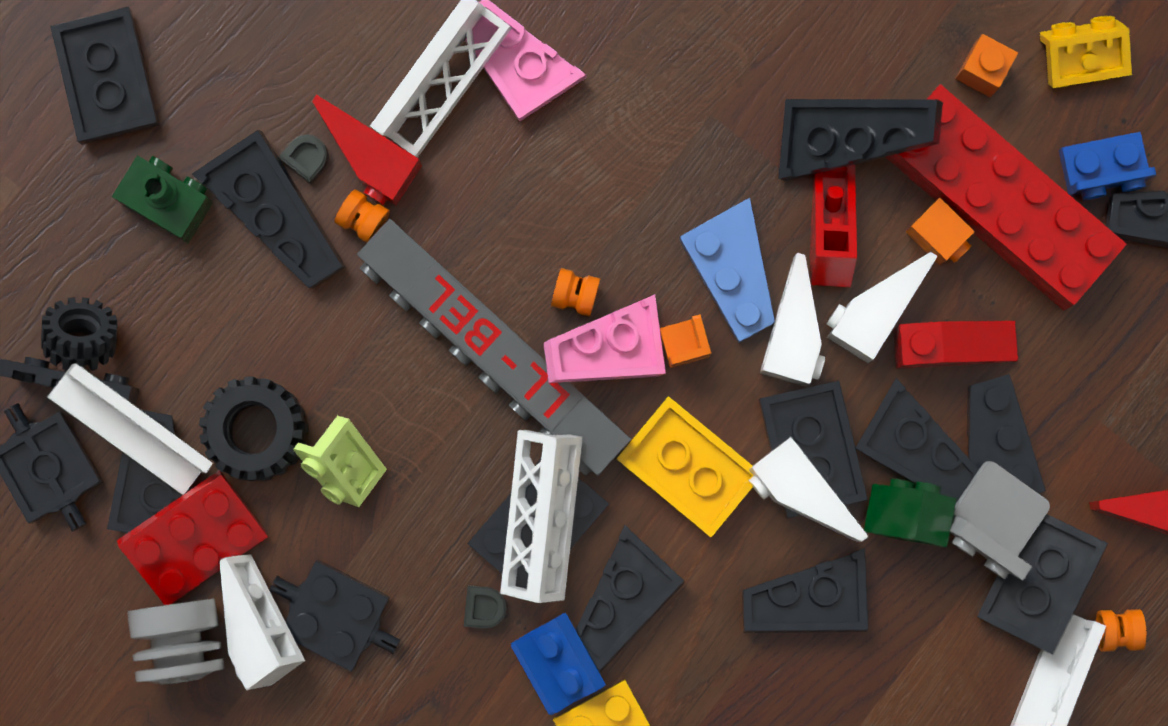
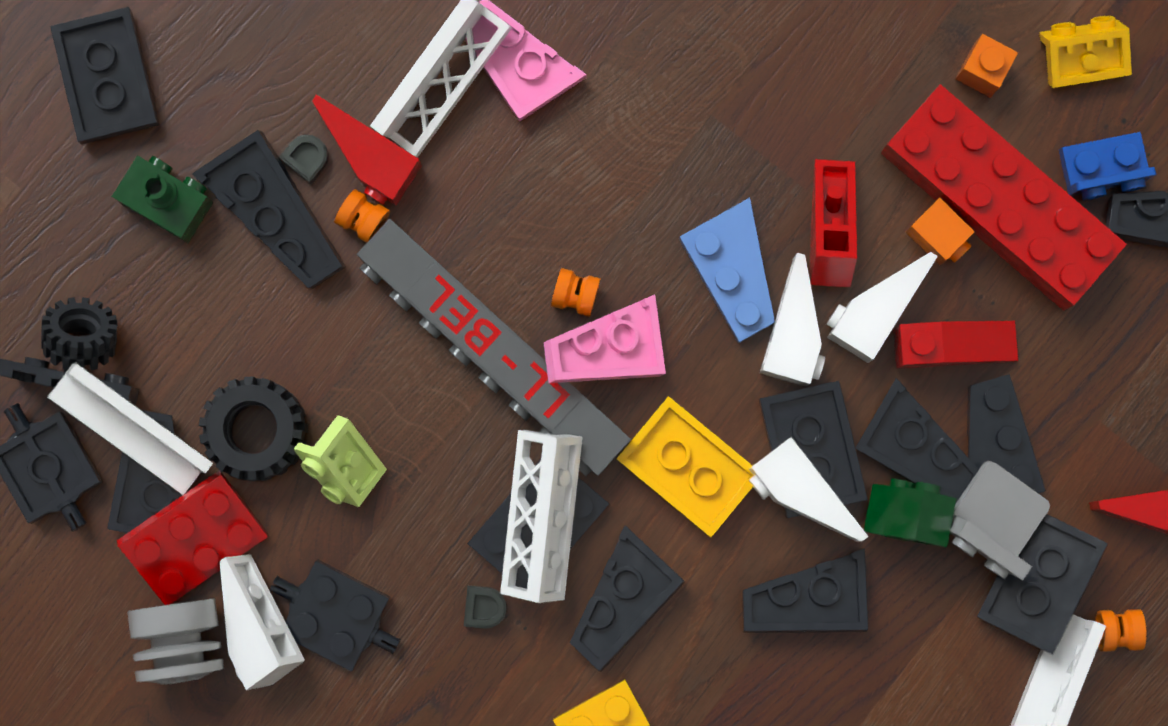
blue bracket [511,612,606,715] -> none
orange panel [660,314,711,368] -> none
black wing [778,99,943,181] -> none

